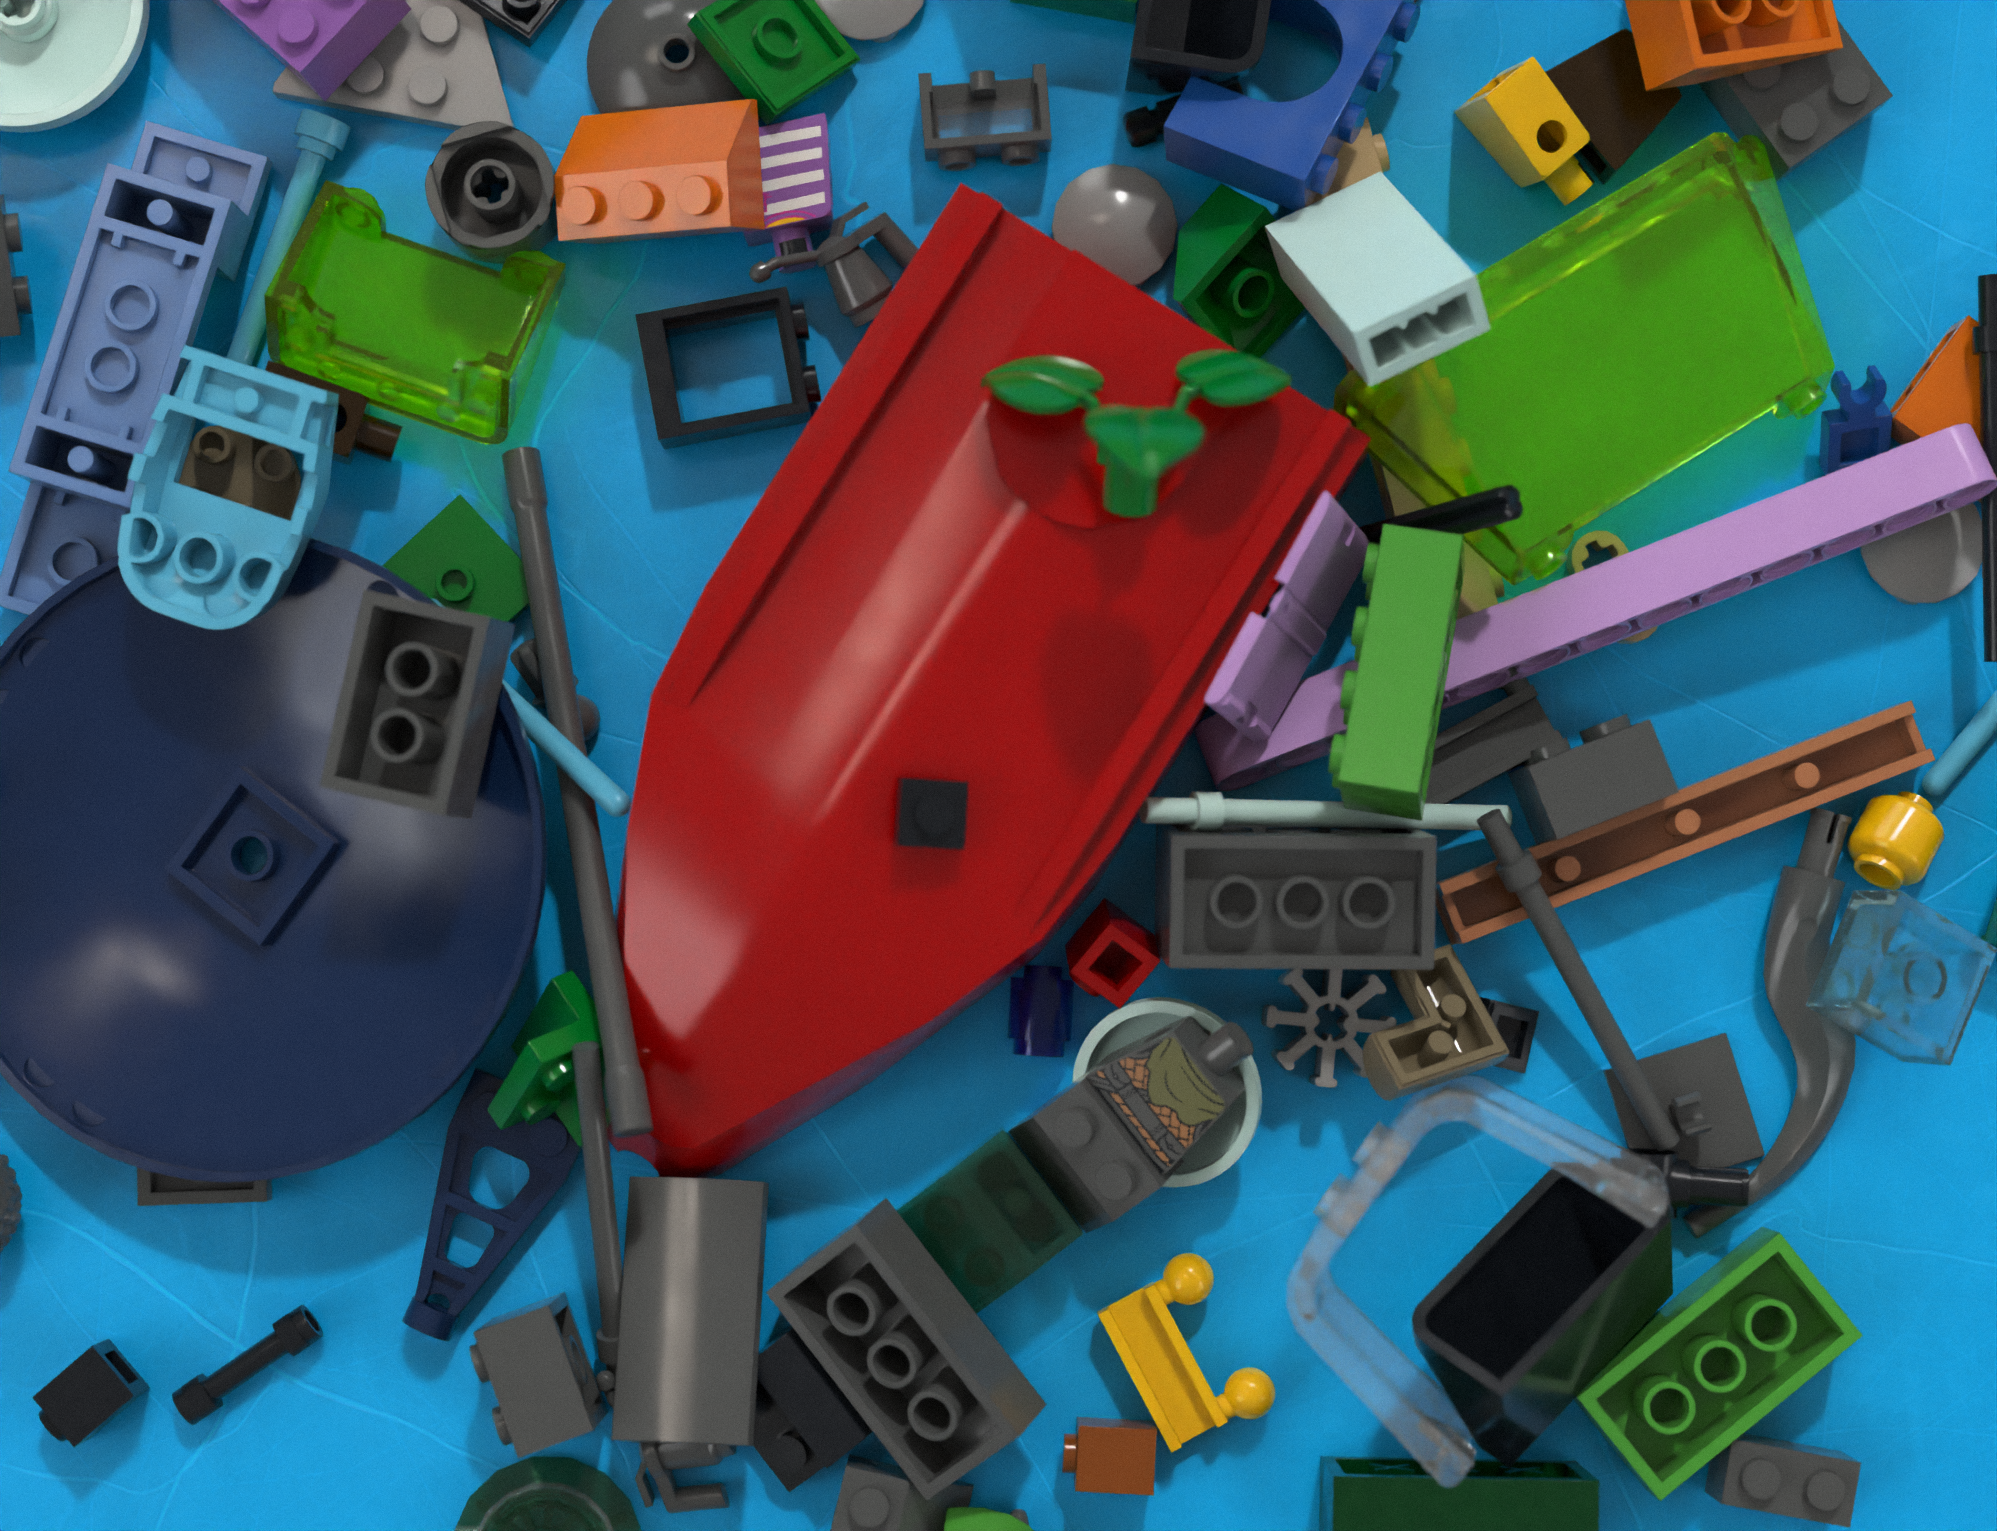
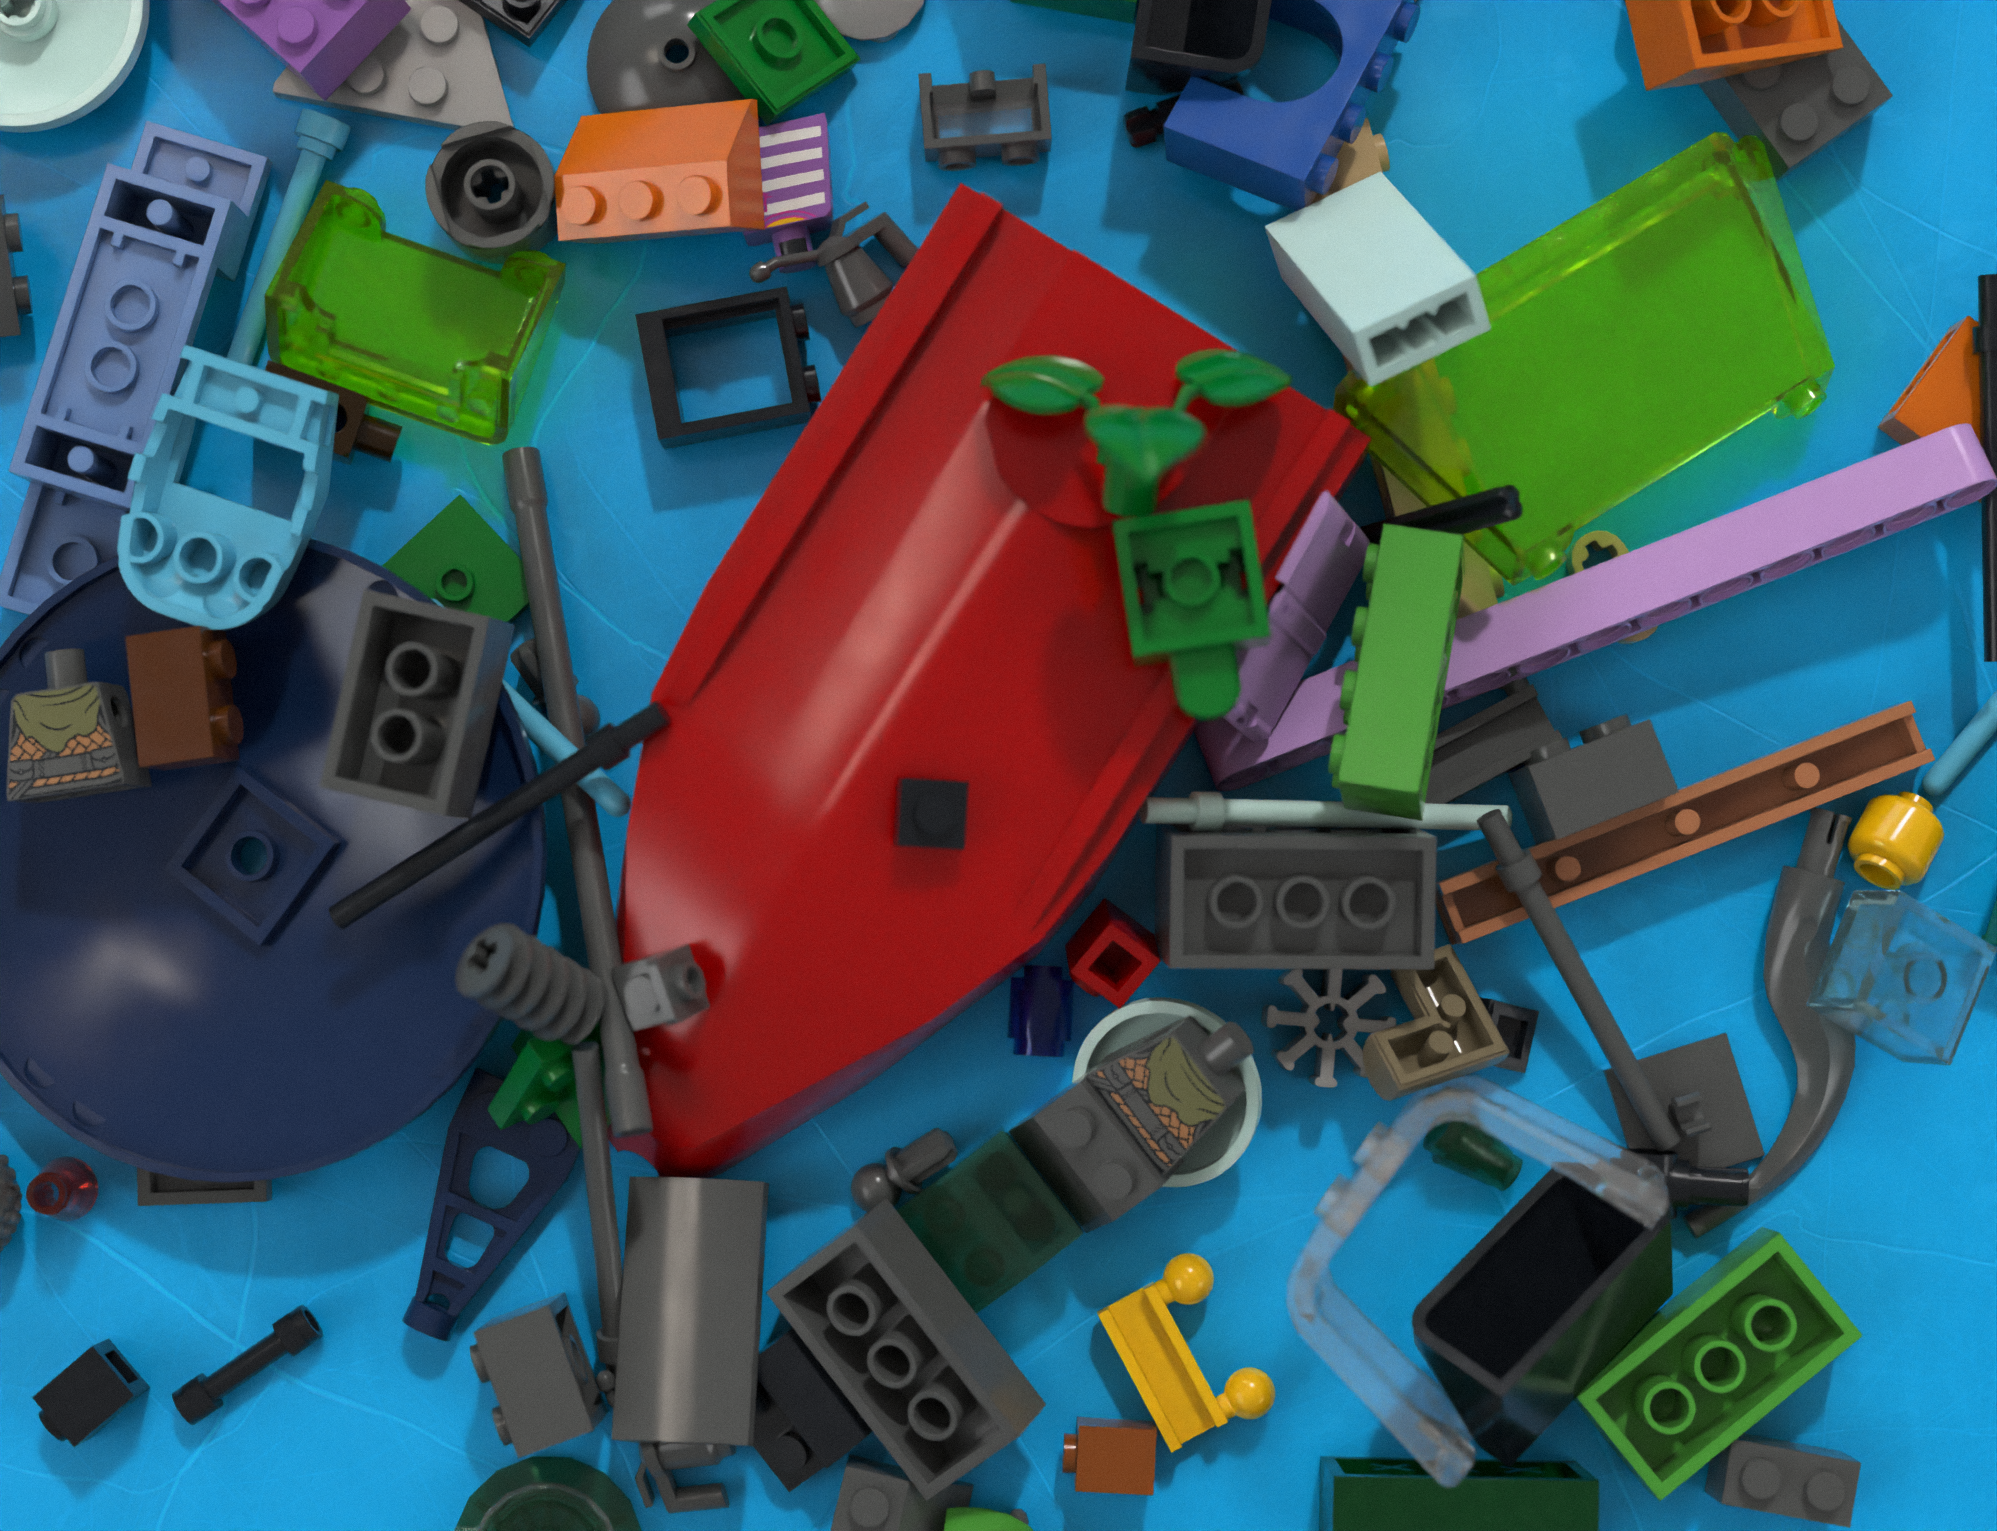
dark tan dish [179,425,301,520] -> none
light grey dish [1052,164,1178,288] -> none
green slope [1173,184,1305,358] -> none
yellow torso [1454,56,1595,206] -> none
dark brown torso [1545,28,1682,185] -> none
blue plate [1819,365,1892,475] -> none
light grey dish [1861,503,1982,605] -> none
none -> torso [6,649,152,804]
none -> cone [26,1157,98,1221]
none -> reddish brown brick [125,626,244,770]
none -> black bar [329,701,671,929]
none -> dark grey piece [455,923,605,1044]
none -> dark grey bracket [610,944,710,1032]
none -> dark grey axle [851,1128,958,1212]
none -> green brick [1113,500,1271,721]
none -> clear green cone [1423,1105,1523,1191]

